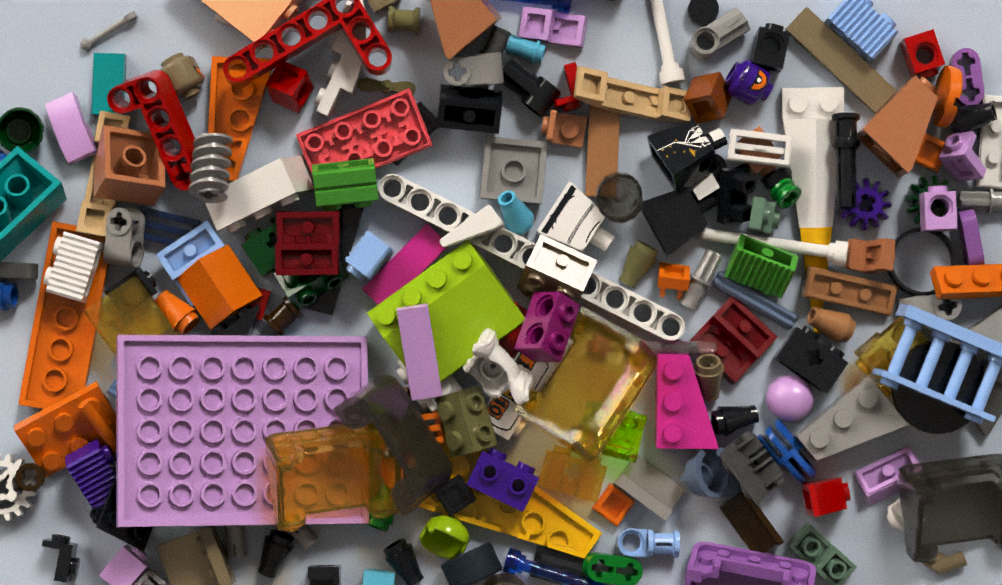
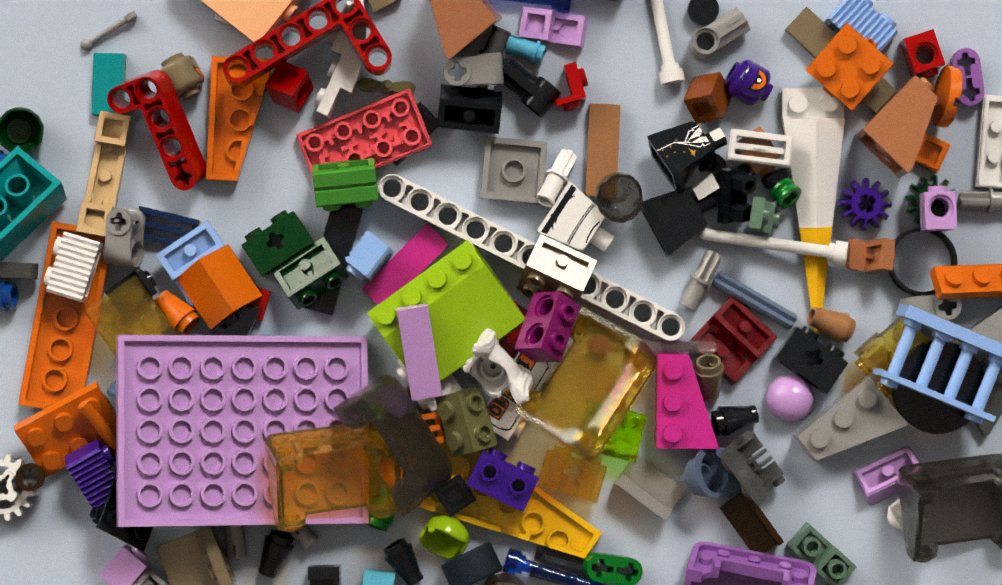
black bracket [42,534,80,582] -> none
lavender slope [45,92,97,165] -> none
nougat slope [93,125,166,206] -> none
light grey piece [188,133,233,203] -> none
white wedge [205,155,314,233] -> none
dark brown bush [263,296,304,336] -> none
dark red slope [275,211,340,275] -> none
olive bush [388,6,420,35] -> none
white slope [439,205,504,248] -> none
medium azure cone [498,190,534,235] -> none
nougat bracket [541,110,587,148] -> none
tan slope [574,66,691,123] -> none
orange tile [592,483,635,527] -> none
light blue connector [617,528,680,558] -> none
olive cone [619,240,658,288] -> none
orange tile [657,262,690,300] -> none
bright green brick [724,234,799,298] -> none
black brick [751,23,790,73] -> none
blue arm [757,419,816,484] -> none
medium nougat tile [801,266,898,316] -> none
red slope [801,477,851,517] -> none
black pin [832,113,860,209] -> none
dark tan arm [920,546,967,574] -> none
lavender bracket [939,131,987,182] -> none
black cone [950,102,997,134] -> none
medium lavender beam [957,209,984,265] -> none
none -> white axle [536,149,577,207]
none -> orange plate [805,23,894,111]

